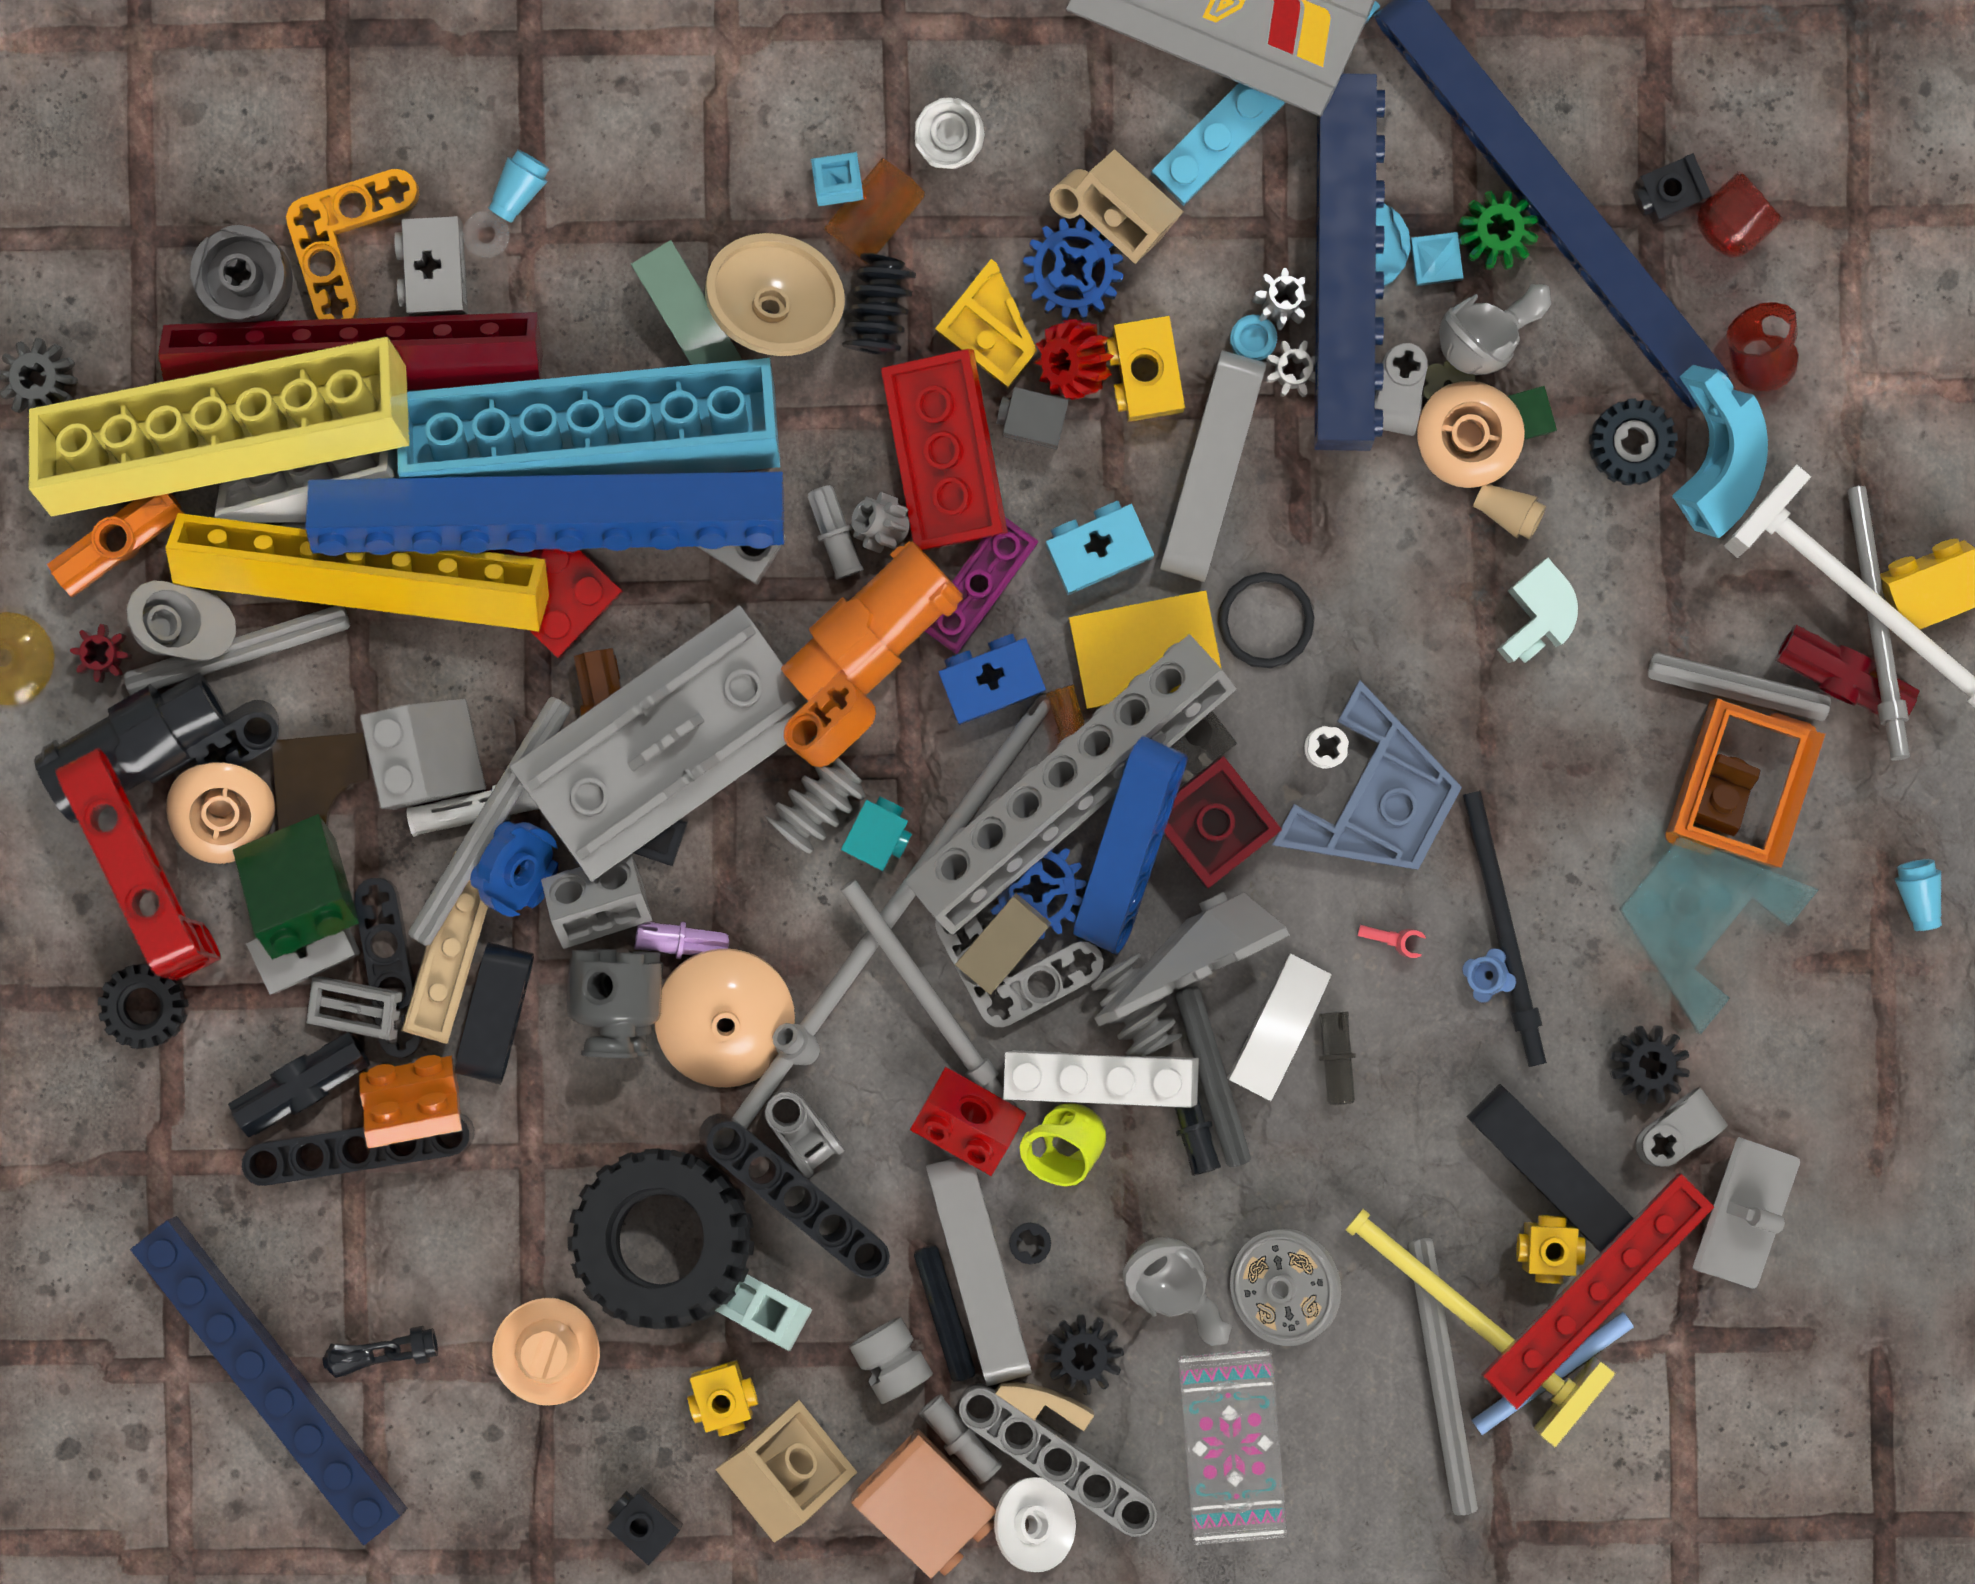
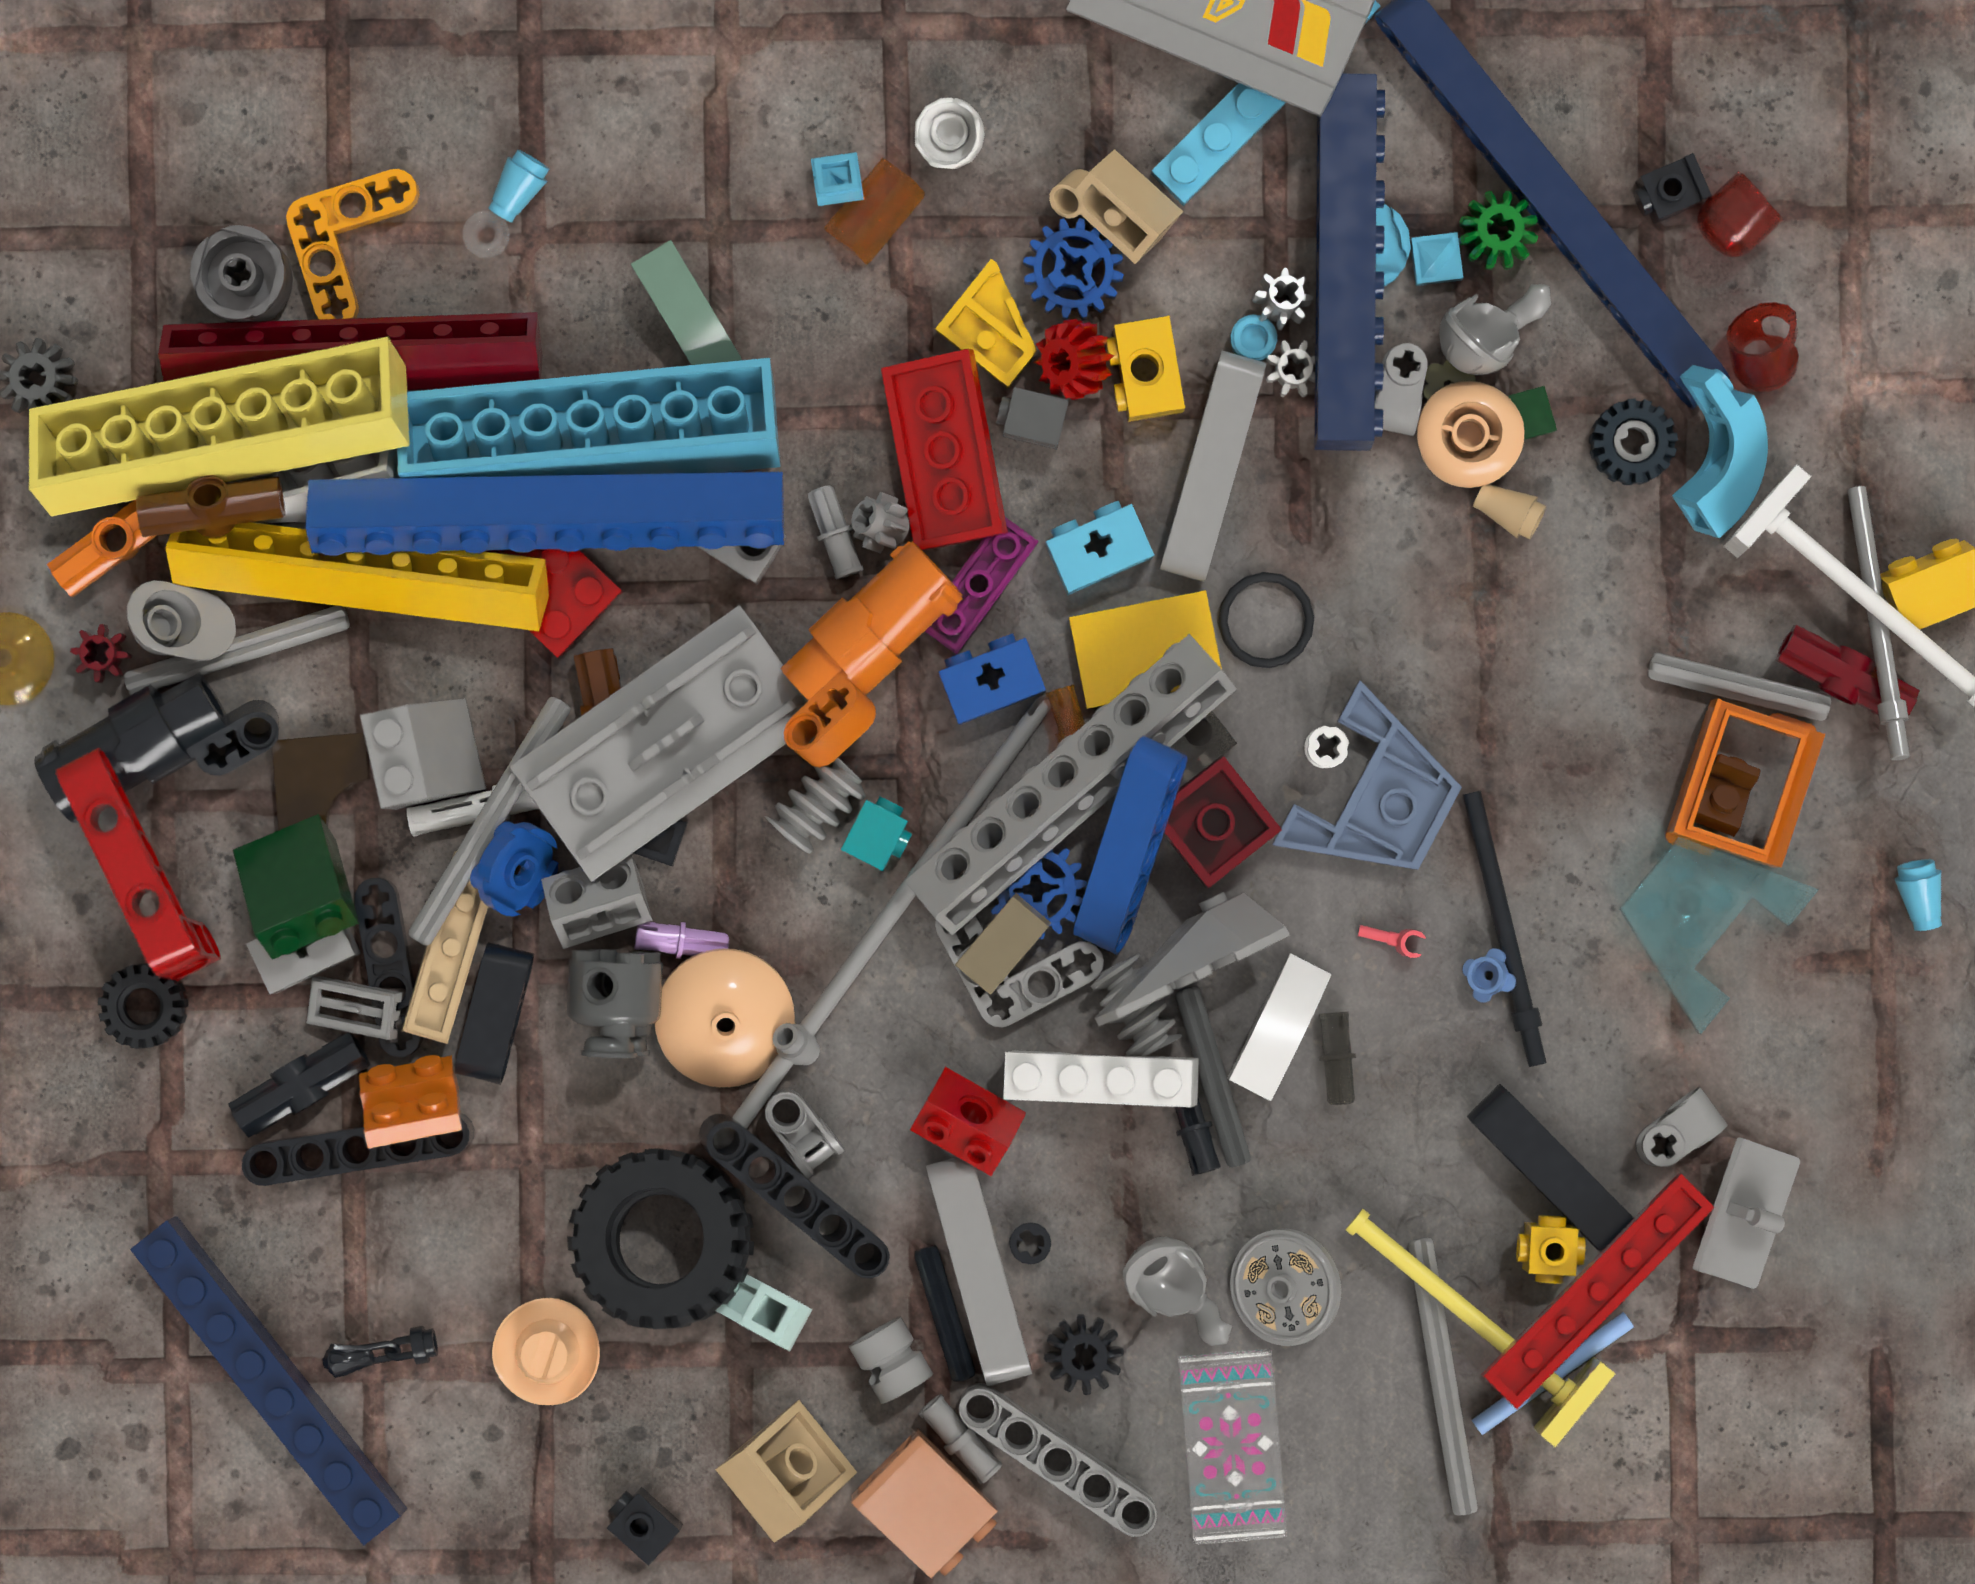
light nougat hat [166,762,275,864] -> none
light grey brick [395,216,468,316] -> none
yellow brick [687,1360,758,1436] -> none
tan dish [705,233,845,356] -> none
light grey bar [840,879,1016,1106] -> none
black piece [842,253,917,355] -> none
white dish [994,1477,1076,1572] -> none
tan slope [995,1381,1094,1431] -> none
neon yellow helmet [1019,1103,1106,1187] -> none
light aqua brick [1497,558,1578,663] -> none
black gear [1610,1025,1690,1104] -> none
none -> reddish brown piece [136,476,286,538]

